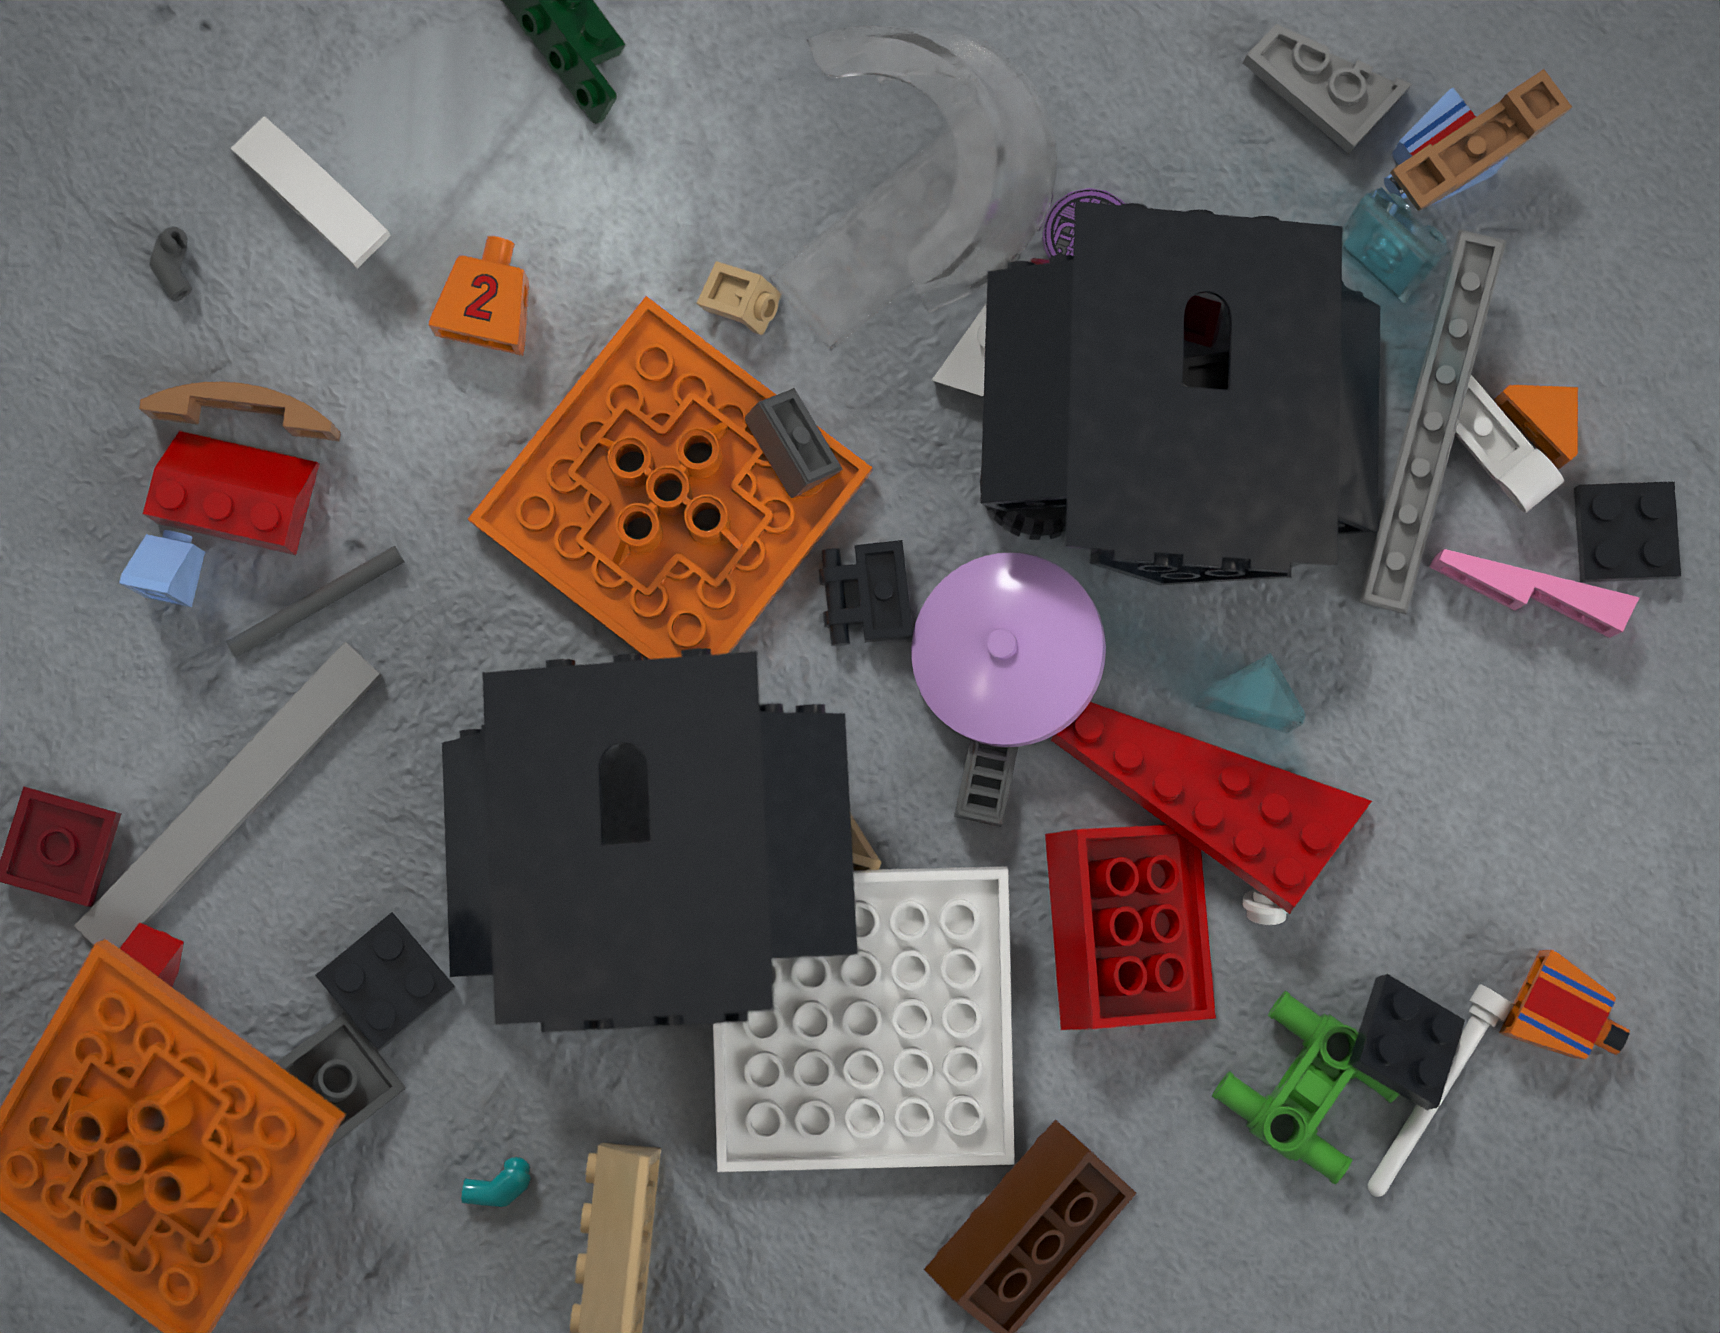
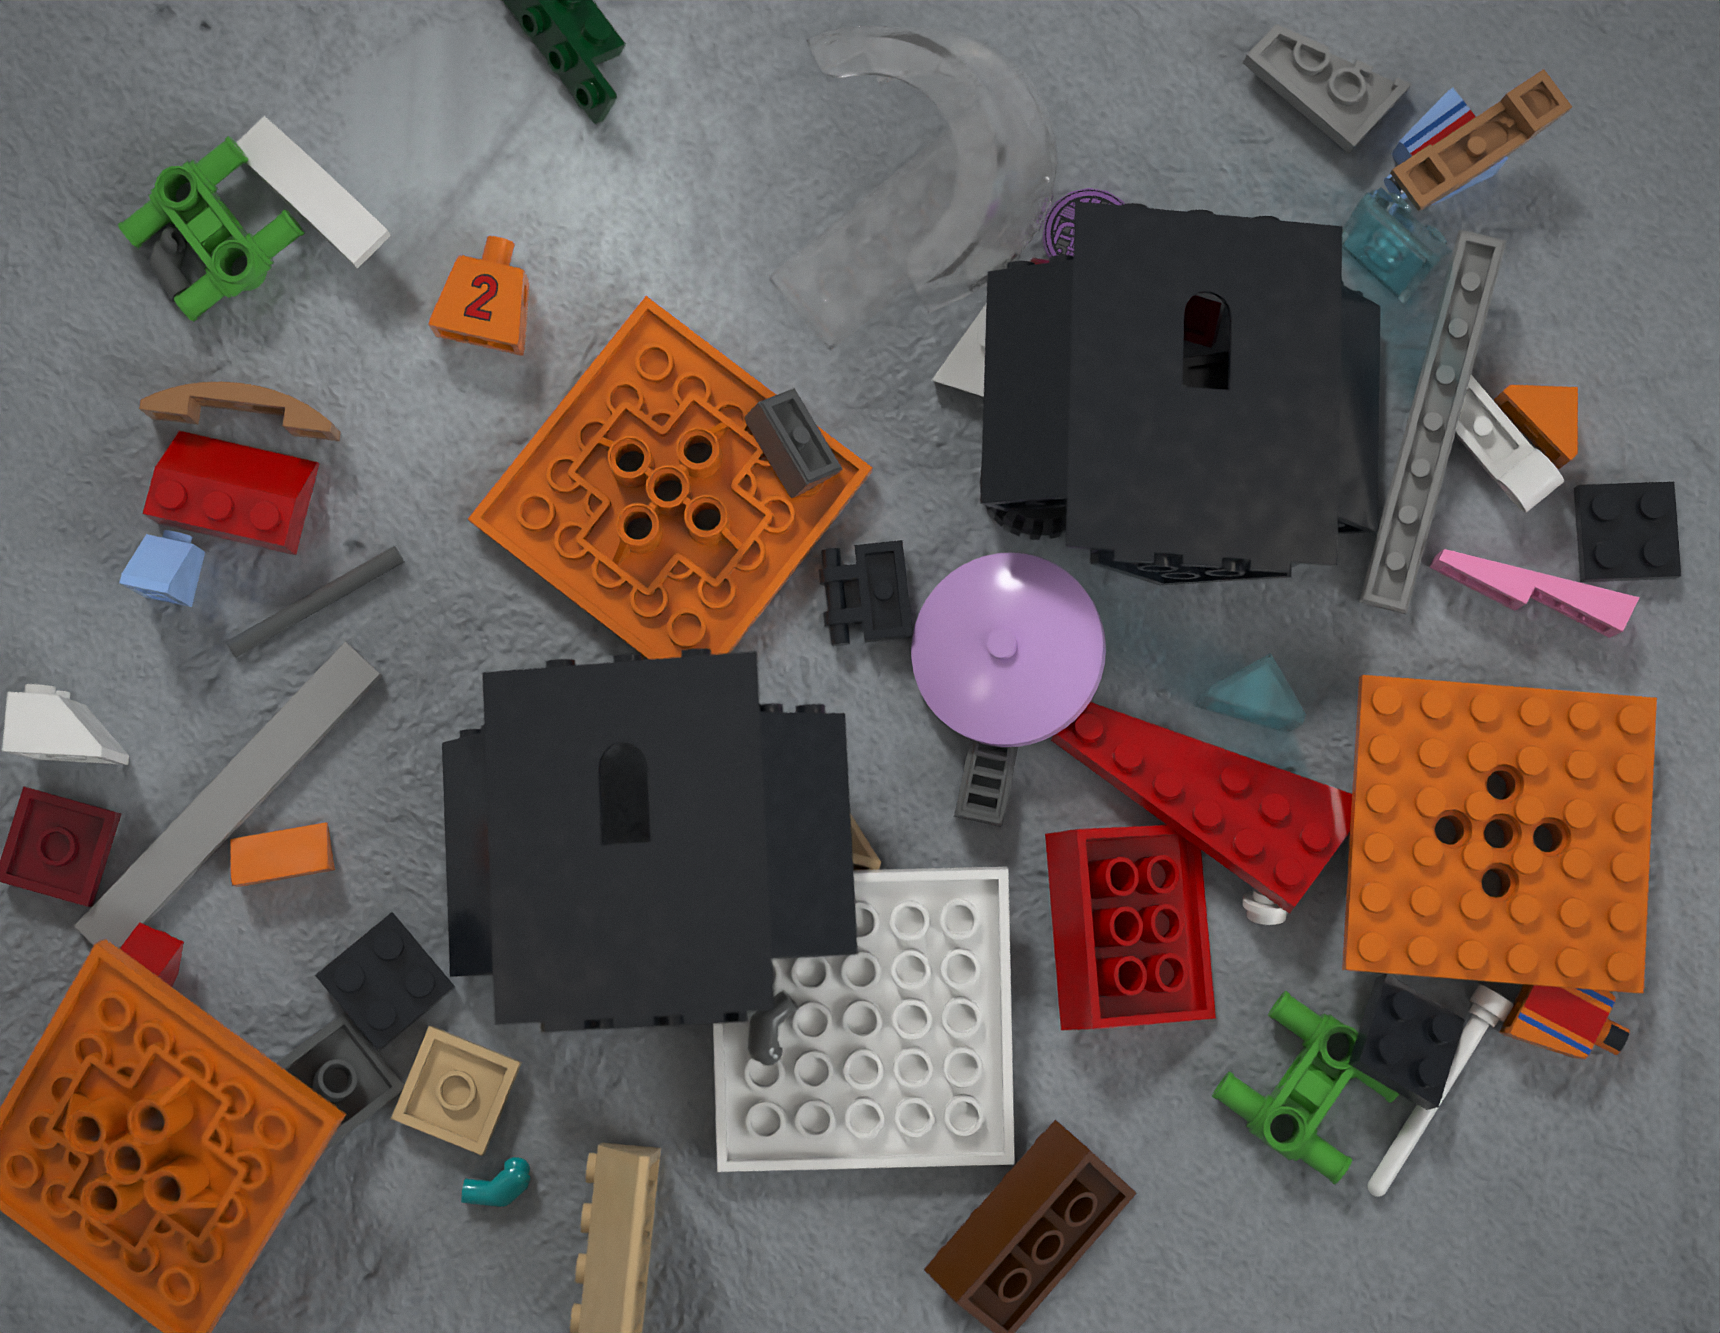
tan bracket [696,261,781,335] -> none
none -> white slope [2,684,129,765]
none -> bright green piece [118,136,305,322]
none -> orange slope [230,822,335,887]
none -> tan plate [391,1026,522,1156]
none -> dark grey arm [747,990,799,1066]
none -> orange plate [1342,675,1657,994]

